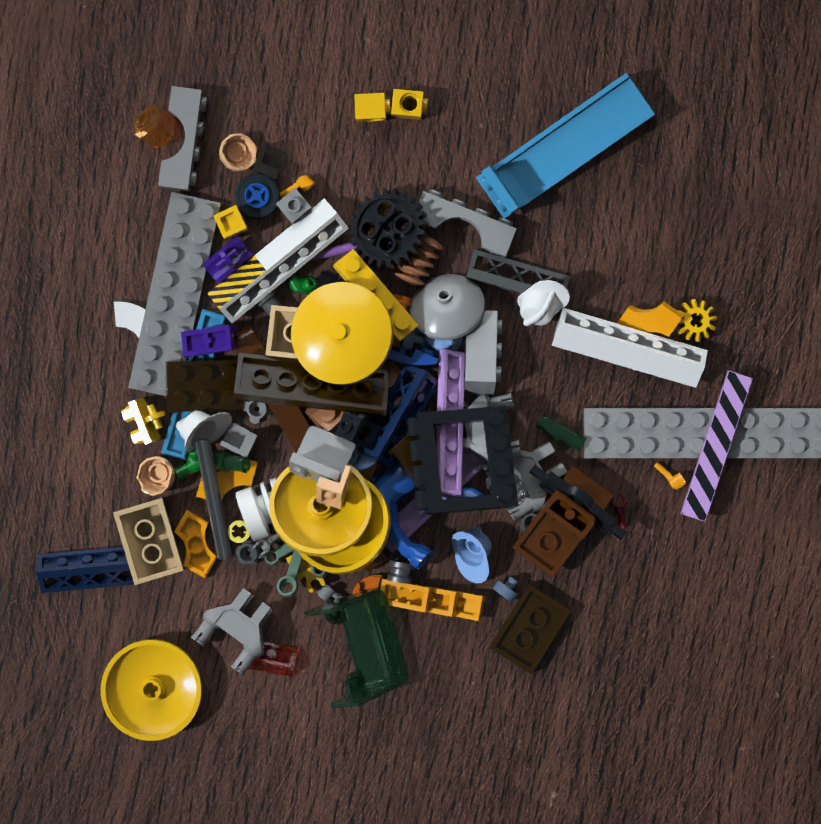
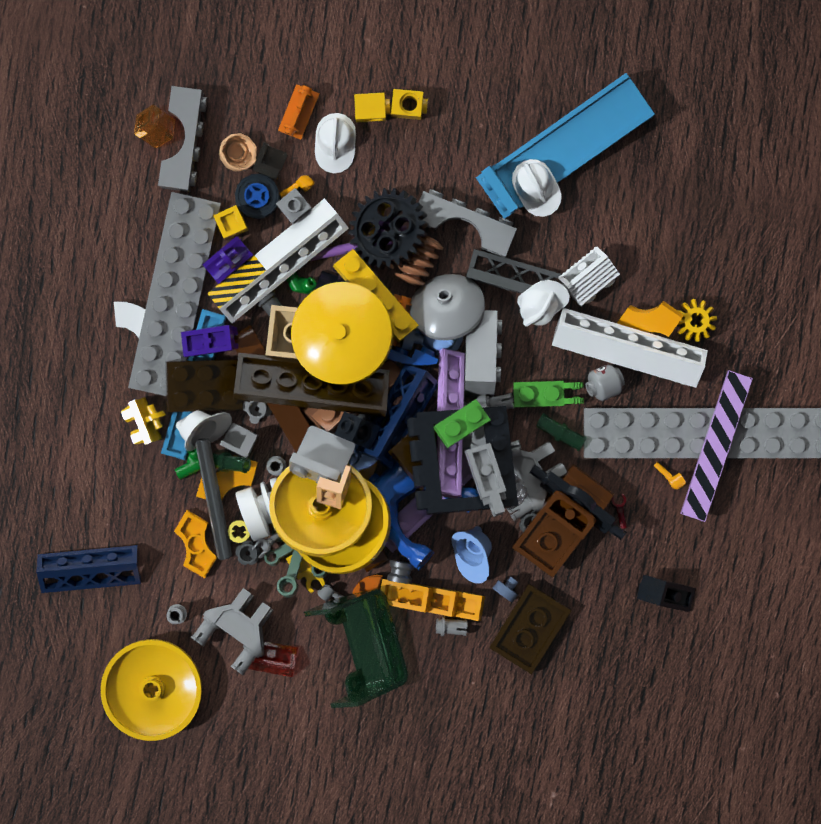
tan slope [113,498,184,585] -> none
light nougat hair [136,456,175,496] -> none
none -> light grey pin [167,604,187,624]
none -> light grey pin [266,456,286,476]
none -> orange hinge [278,84,320,140]
none -> white piece [315,113,356,173]
none -> bright green plate [433,399,490,449]
none -> light grey pin [436,616,467,636]
none -> light grey hinge [465,443,506,517]
none -> white piece [512,159,561,217]
none -> bright green hinge [513,381,584,407]
none -> white brick [558,247,620,306]
none -> light grey head [585,364,625,401]
none -> black slope [637,574,696,612]

